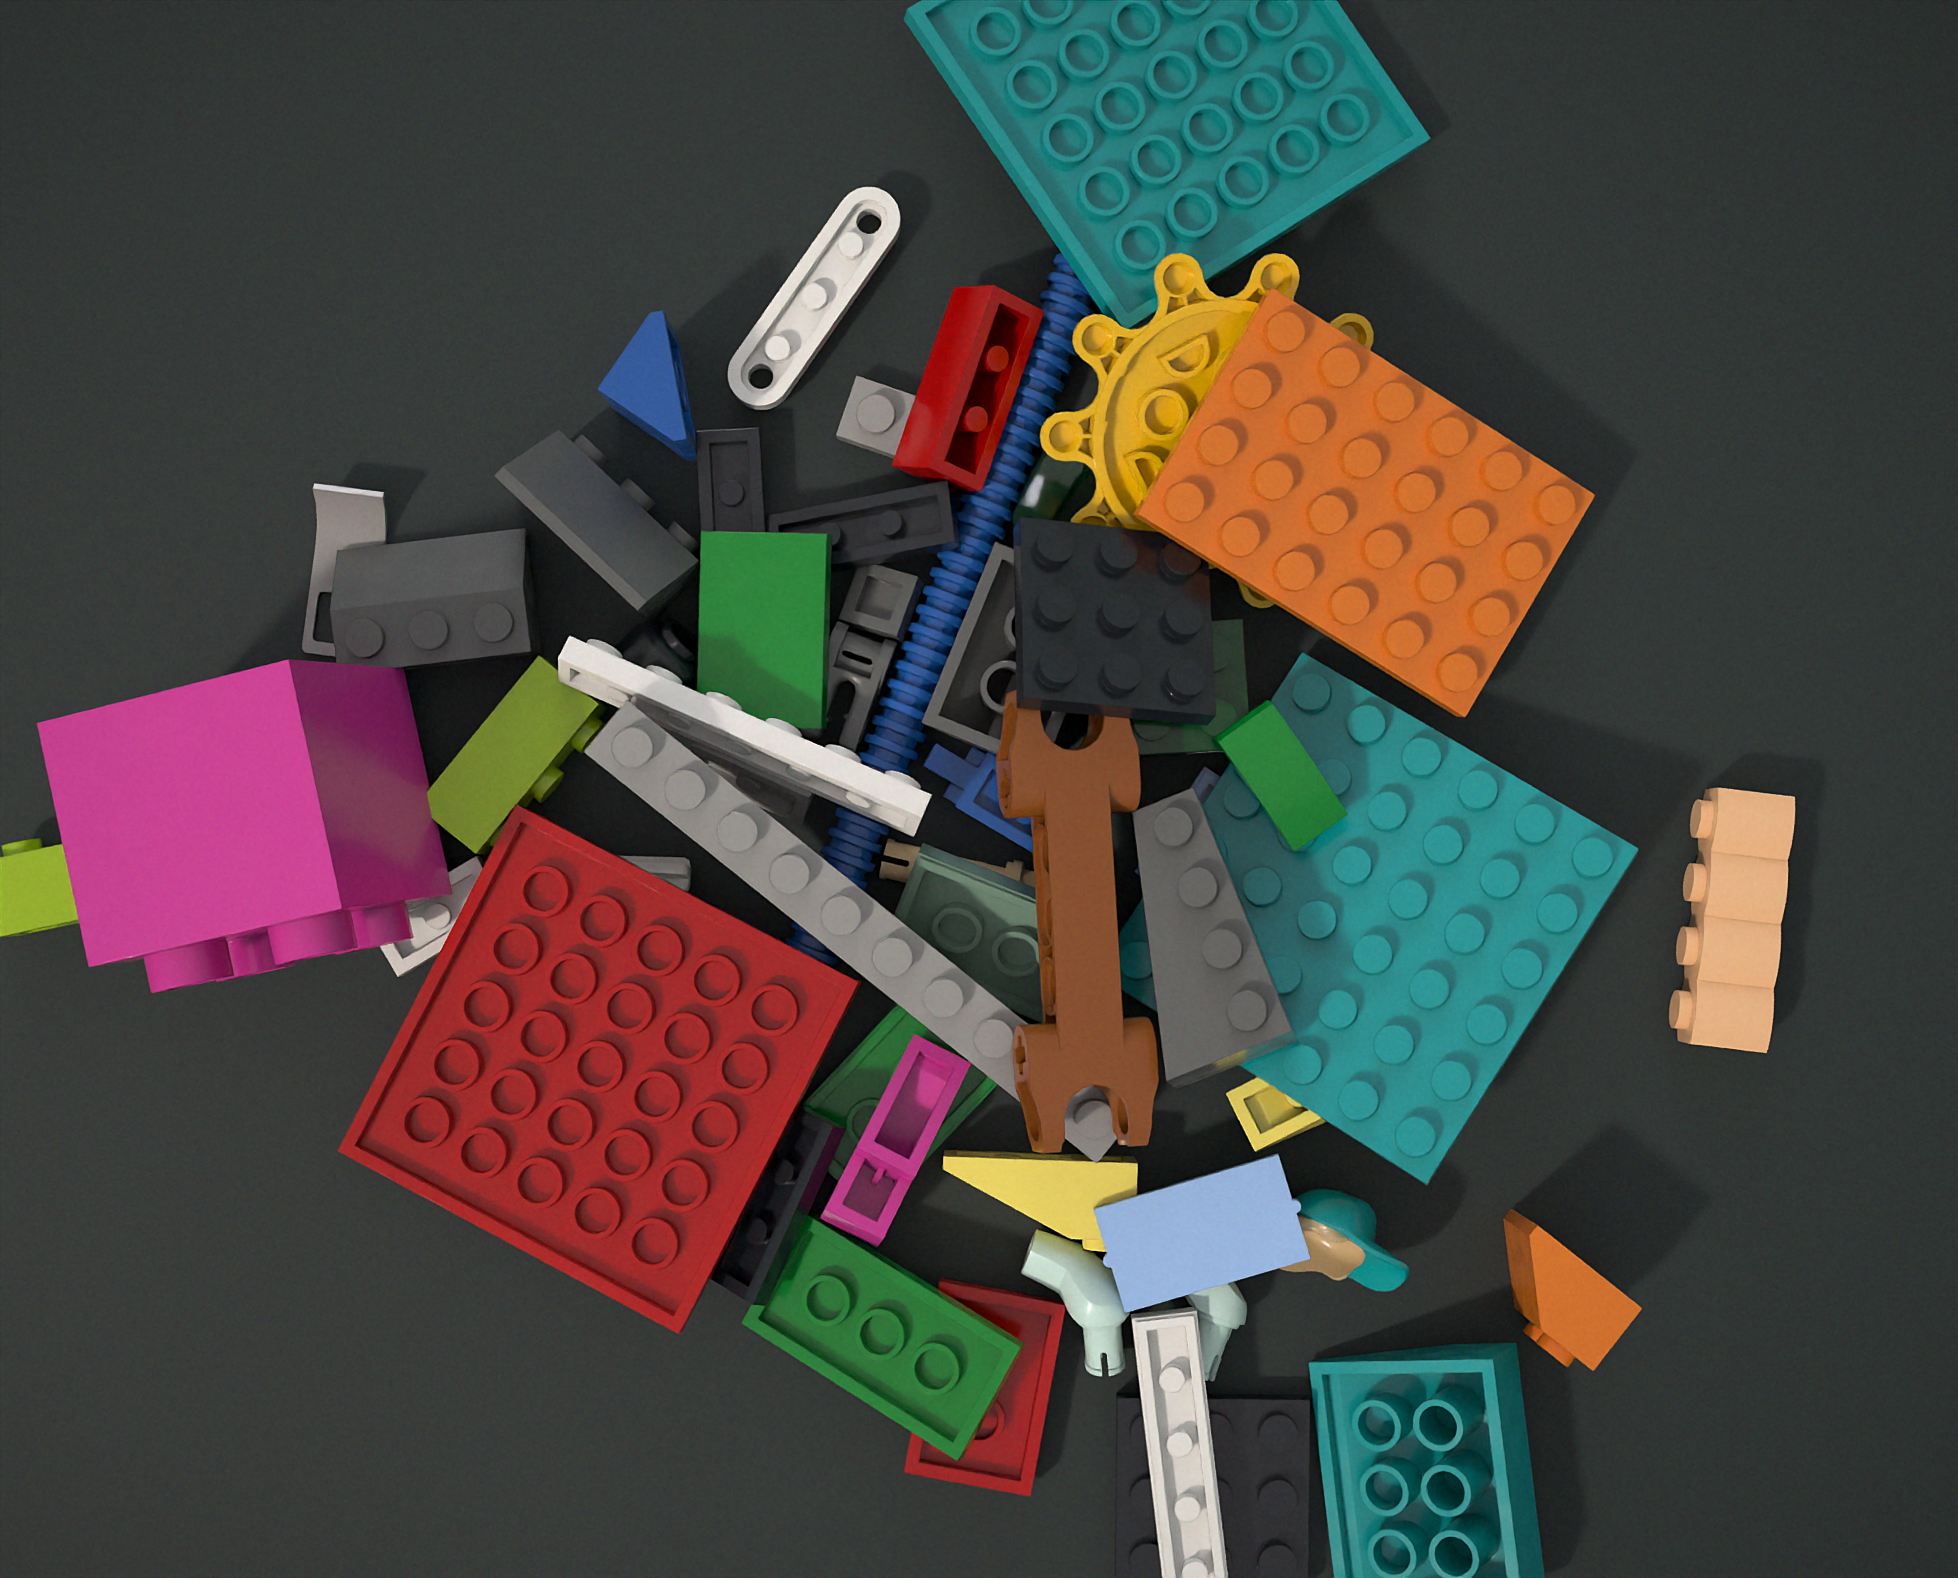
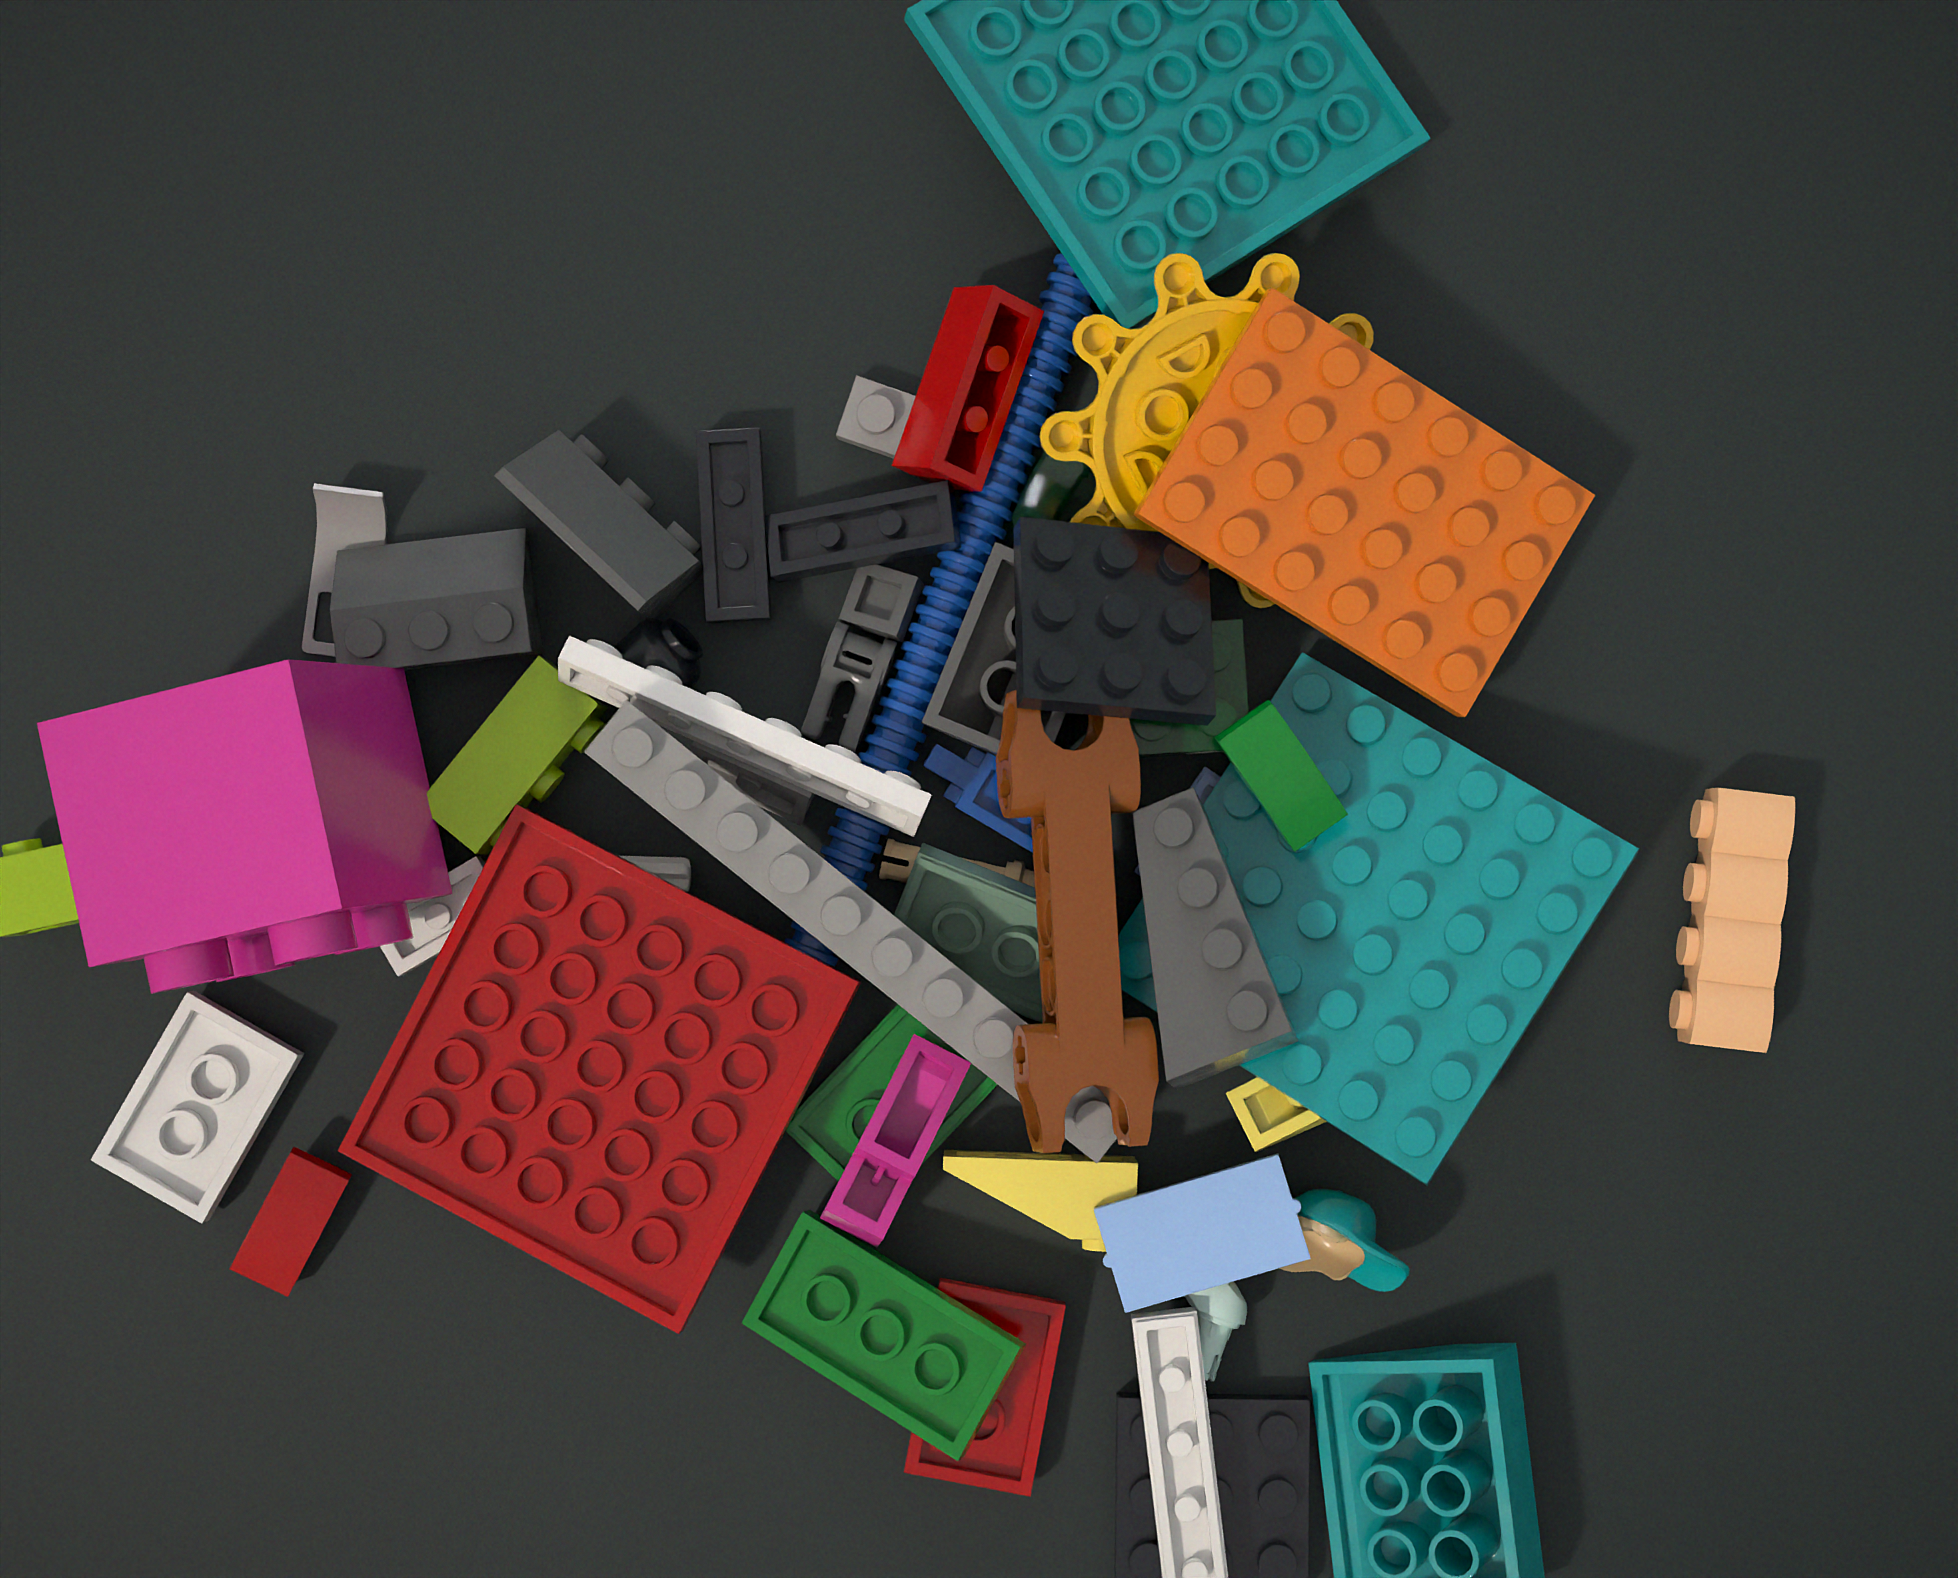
blue slope [597,310,697,461] -> none
green tile [697,531,832,729] -> none
black plate [710,1103,846,1306] -> none
white plate [728,187,901,410] -> none
light aqua arm [1021,1229,1130,1376] -> none
orange slope [1503,1209,1642,1371] -> none
none -> white plate [91,991,305,1223]
none -> red slope [230,1147,352,1297]

